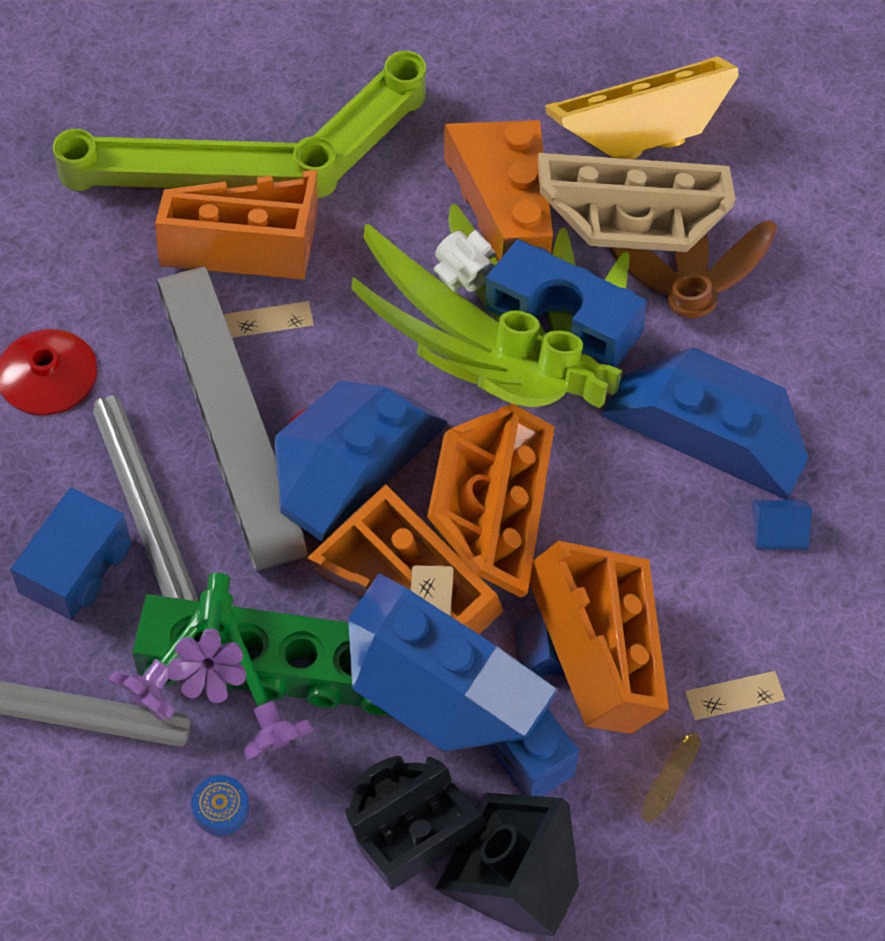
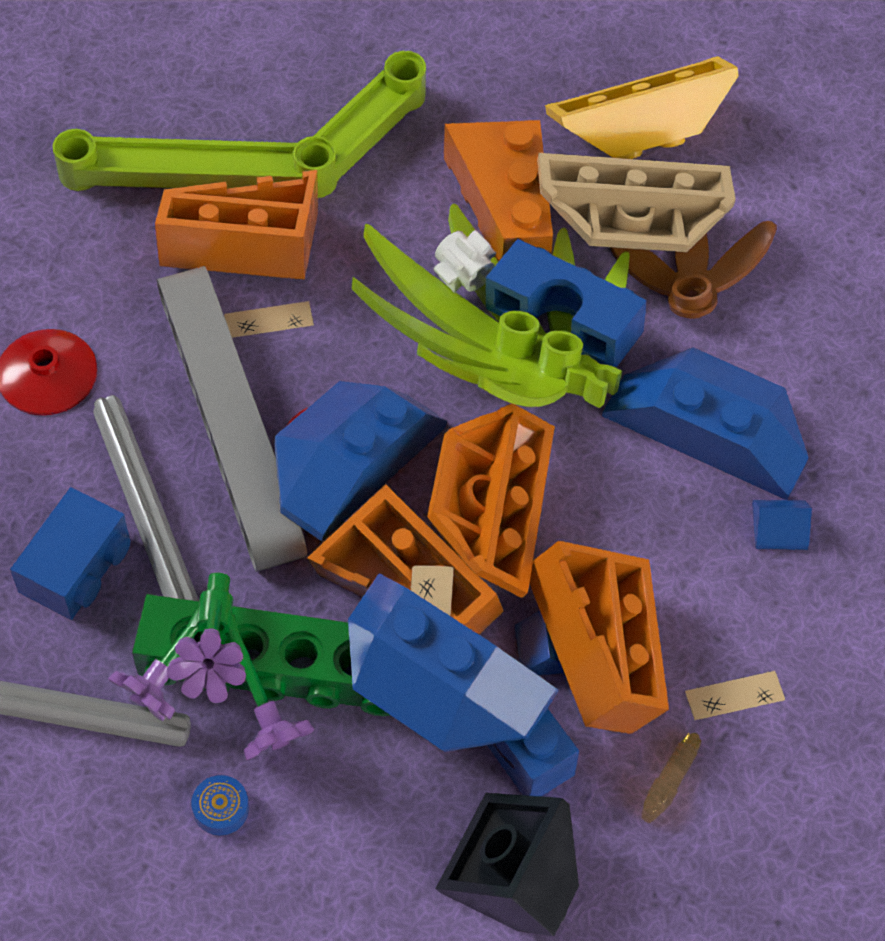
black slope [345,756,487,890] -> none

